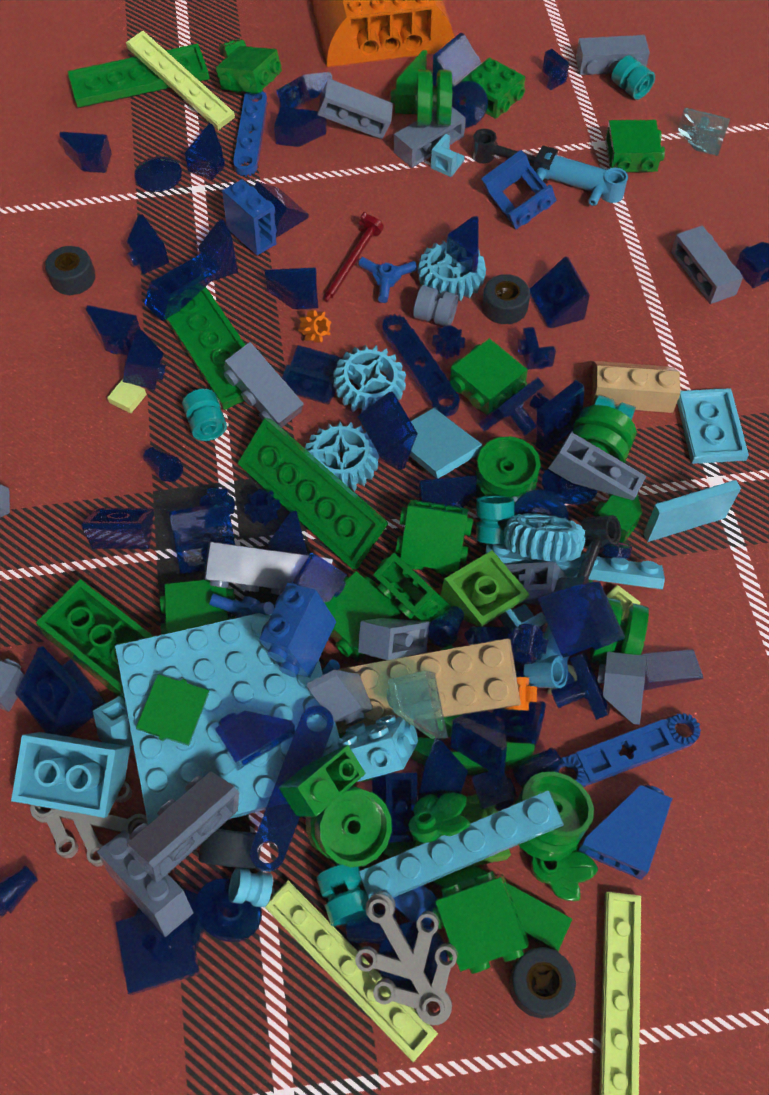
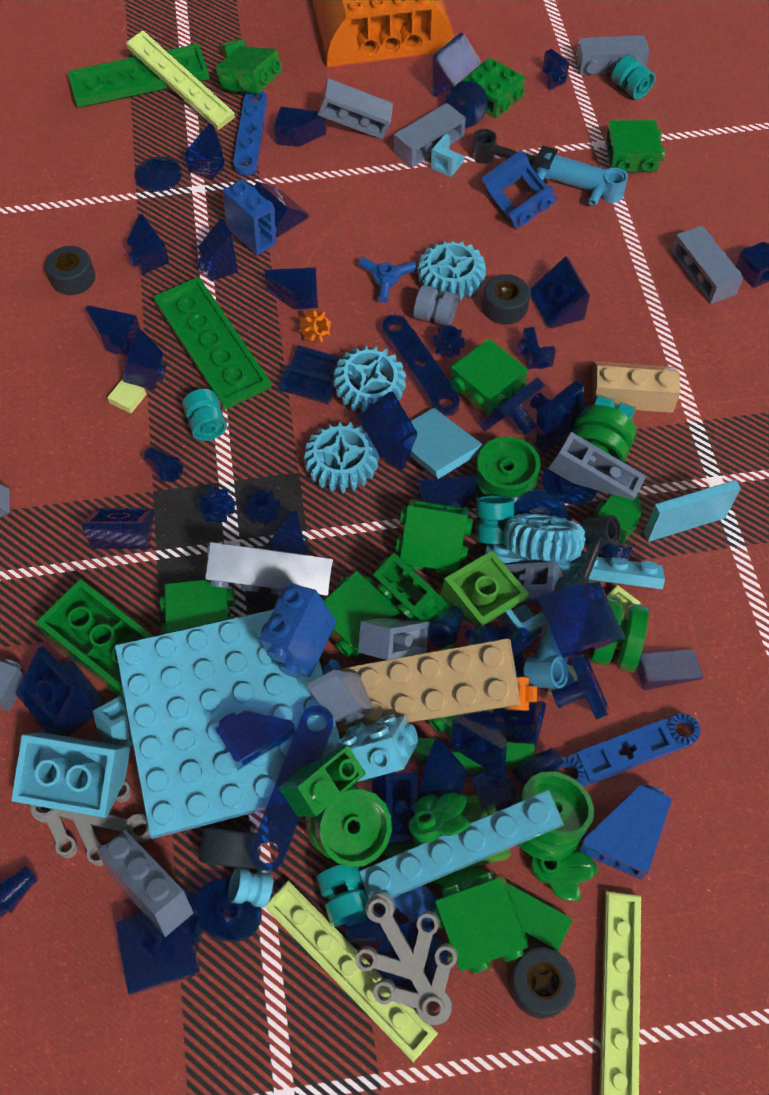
clear blue slope [60,132,112,173] -> none
sand blue slope [127,771,239,884] -> none
green piece [136,674,210,746] -> none
clear blue slope [144,252,222,321] -> none
clear blue slope [169,502,236,574] -> none
blue piece [209,593,274,618] -> none
sand blue brick [224,342,304,428] -> none
green plate [237,418,388,569] -> none
clear blue tile [276,72,333,114] -> none
clear blue slope [292,553,347,602] -> none
dark red piece [324,212,384,302] -> none
clear light blue slope [386,671,448,739] -> none
green slope [391,50,427,115] -> none
green wheel [415,70,452,126] -> none
clear blue slope [446,216,479,273] -> none
clear blue gear [507,624,548,664] -> none
sand blue slope [598,652,646,725] -> none
medium azure tile [677,388,749,464] -> none
clear light blue slope [678,108,730,156] -> none

